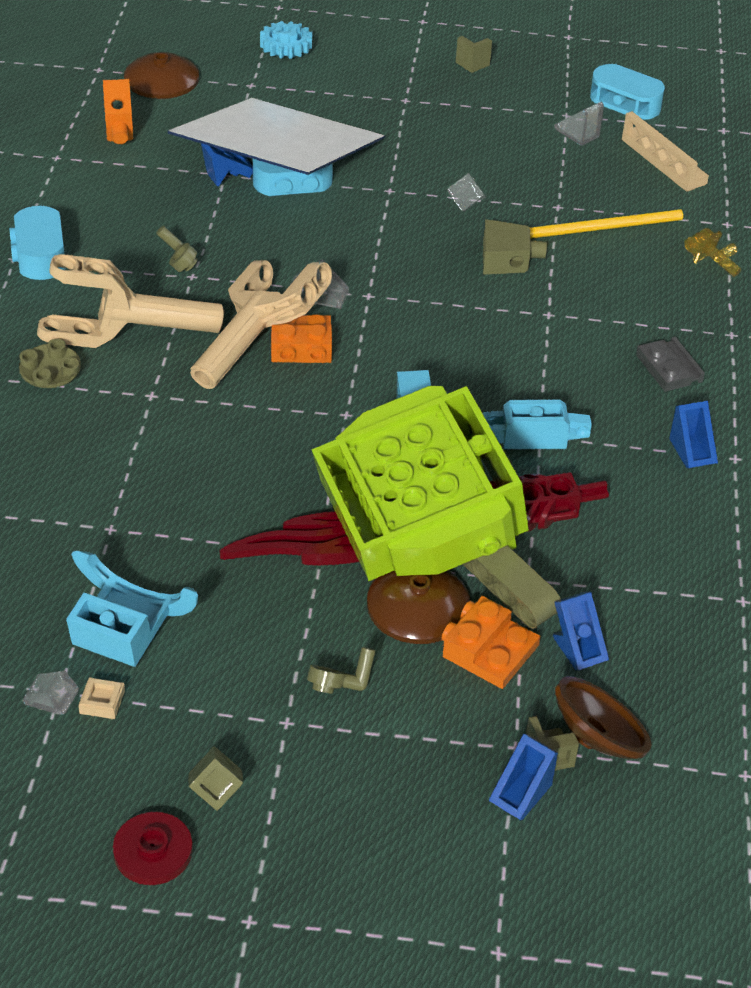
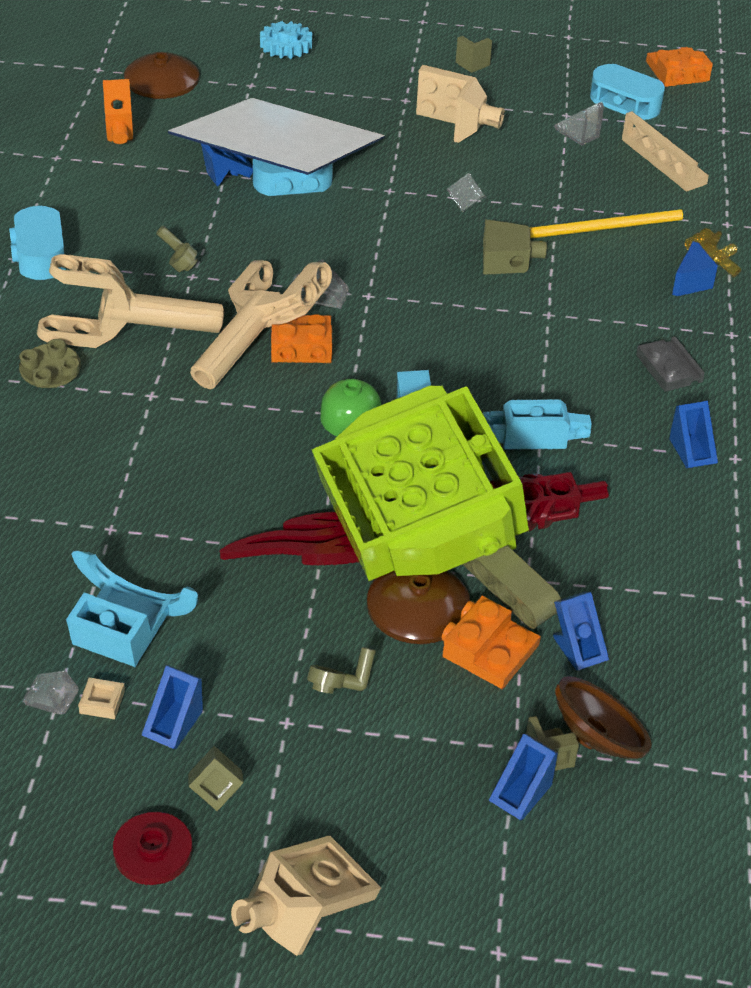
none -> blue slope [142,665,203,749]
none -> tan plate [231,836,381,956]
none -> bright green cylinder [321,379,382,436]
none -> tan plate [416,65,505,143]
none -> orange plate [646,47,713,87]
none -> blue slope [672,241,718,296]

